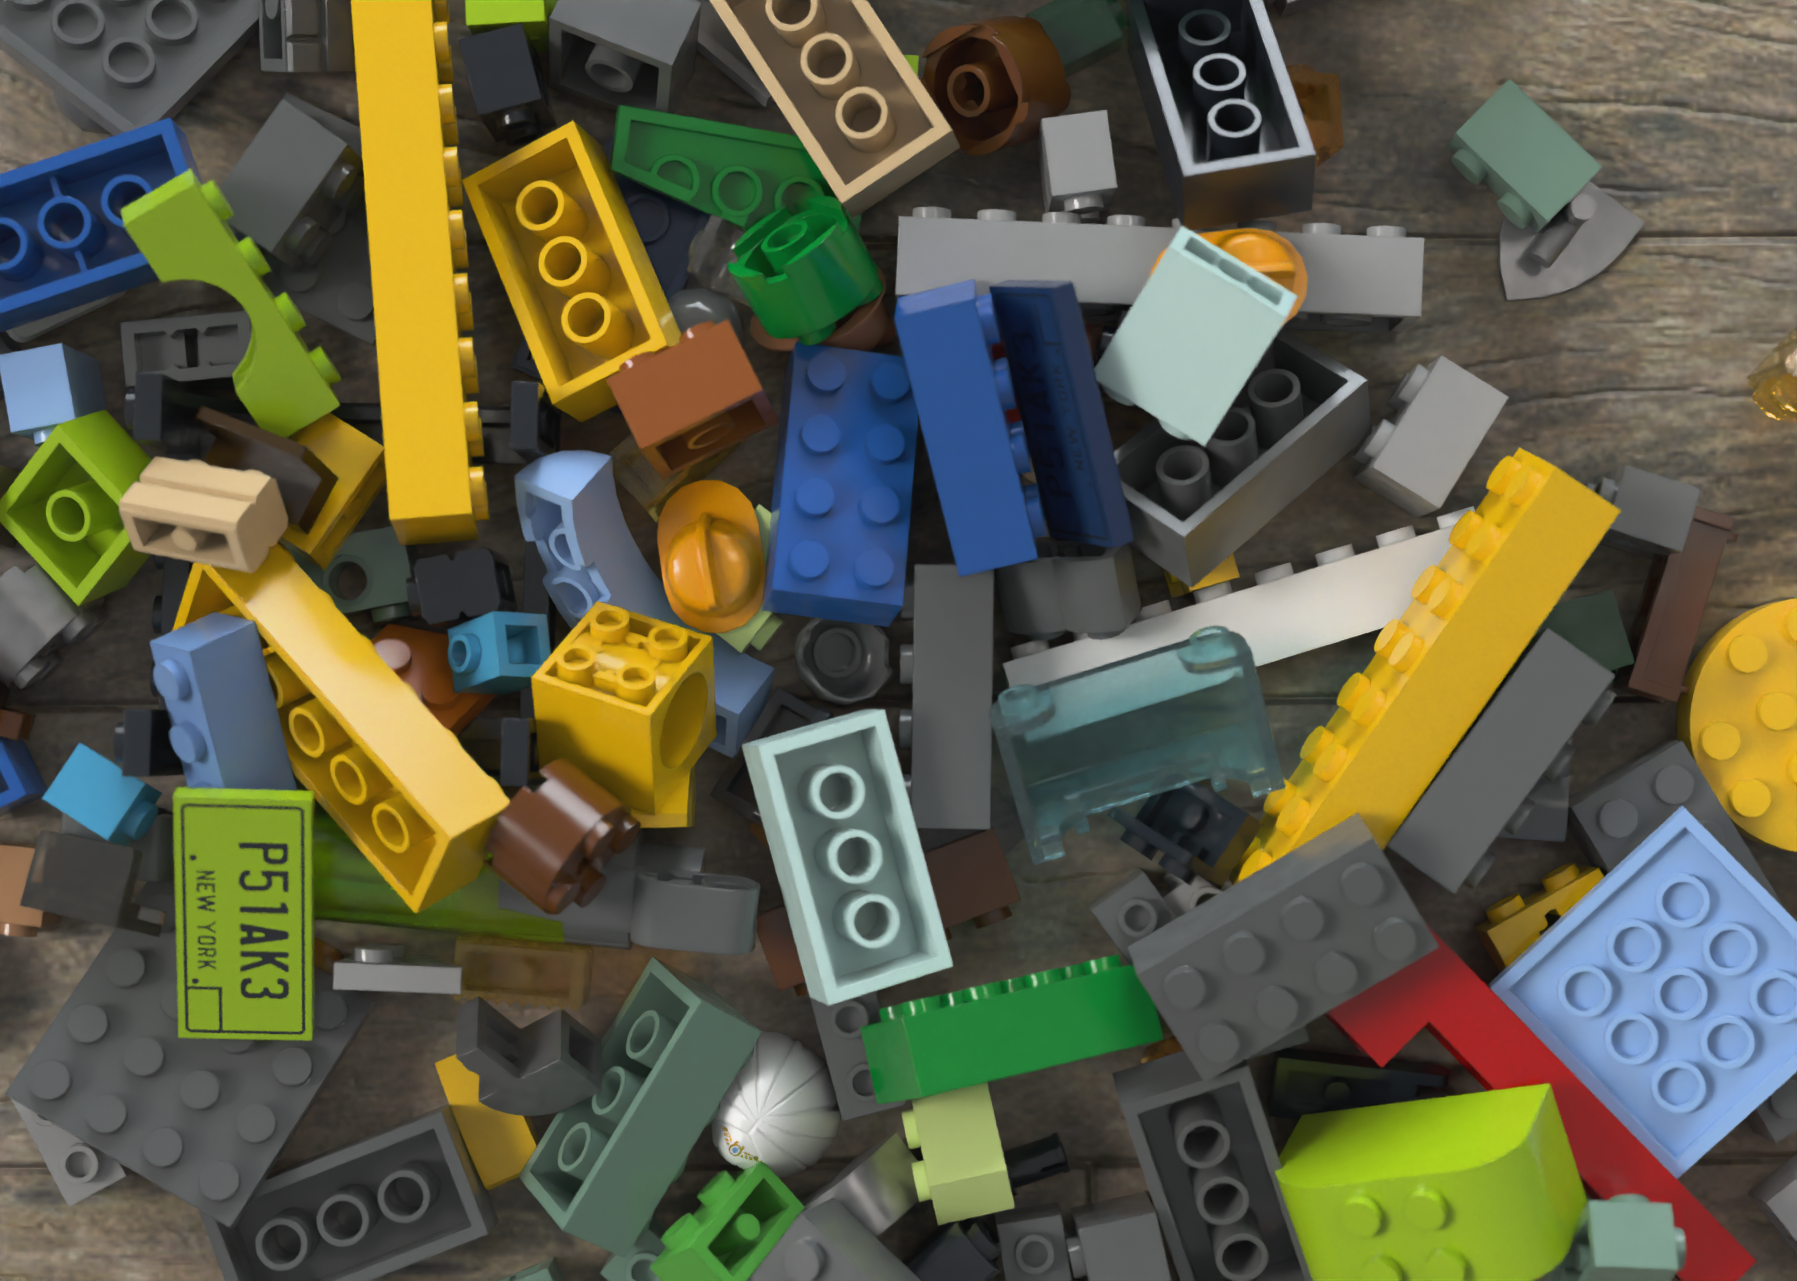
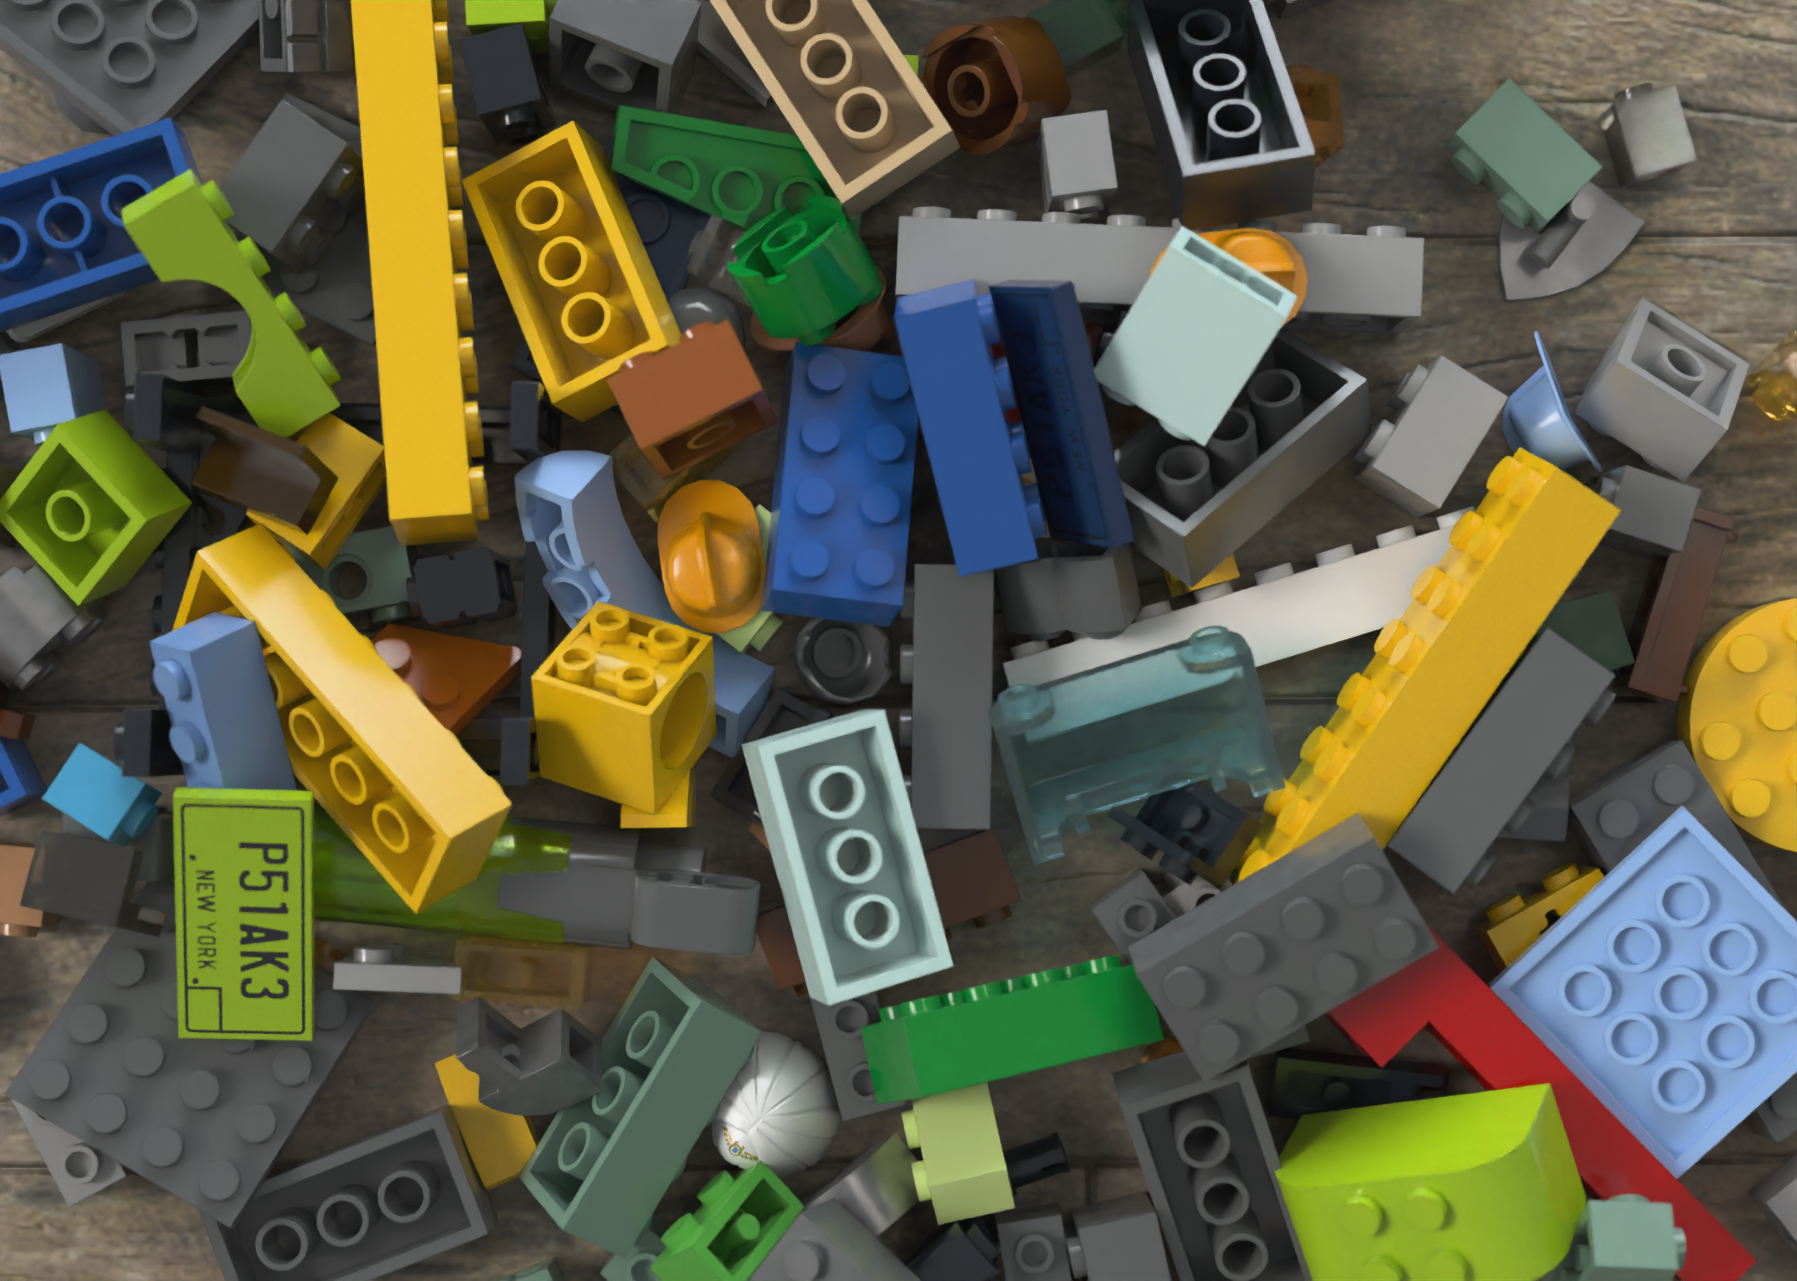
tan brick [119,456,289,573] -> none
dark azure brick [448,611,551,695] -> none
reddish brown brick [483,759,641,915] -> none
none -> light blue piece [1503,331,1603,473]
none -> light grey slope [1575,297,1750,482]
none -> clear smoke brick [1599,83,1697,189]

